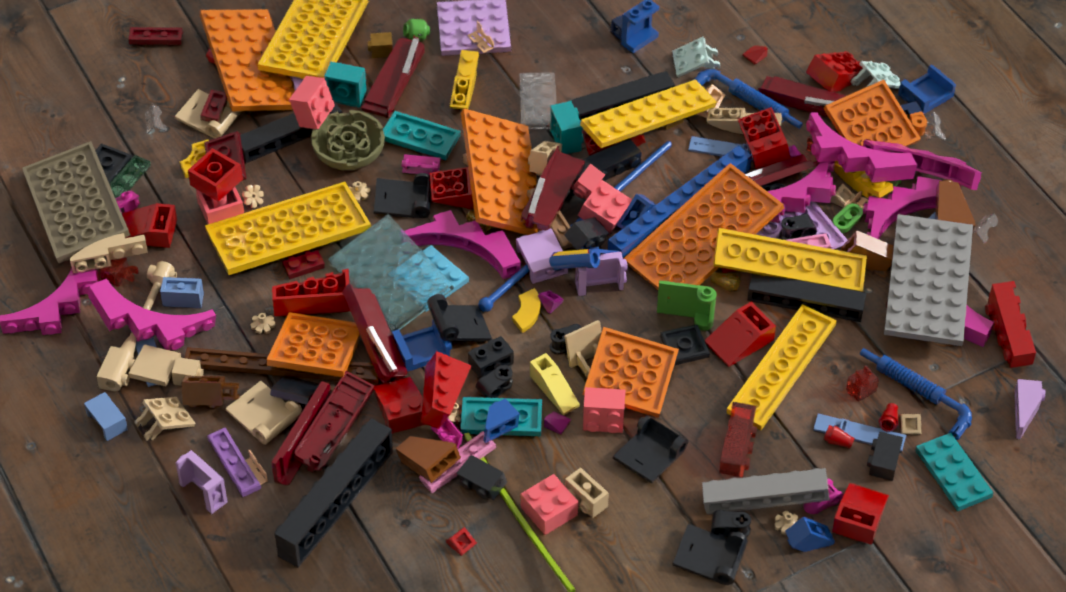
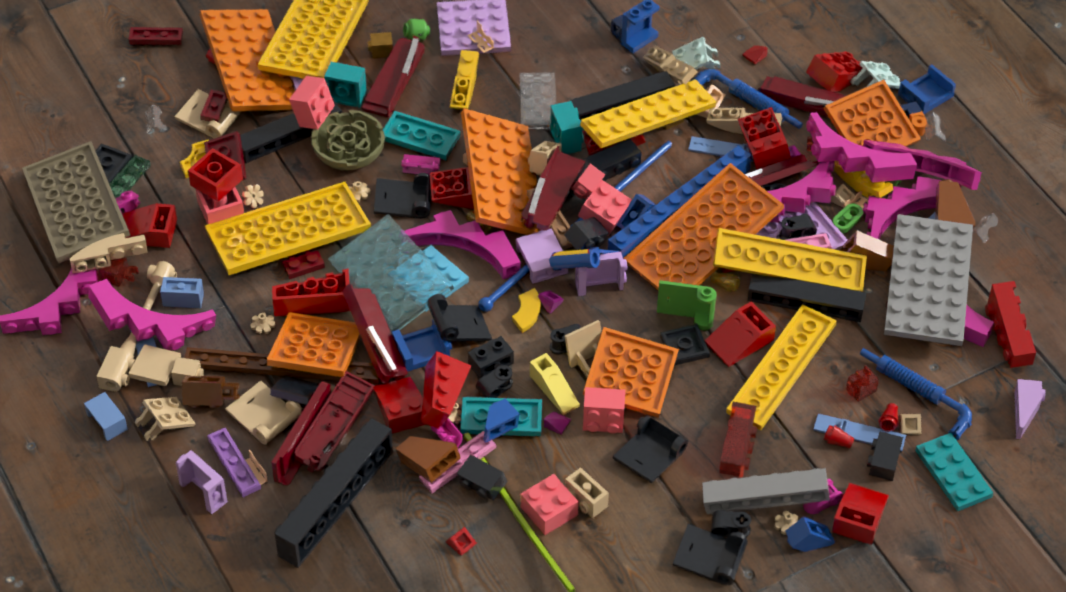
none -> tan slope [643,45,697,85]

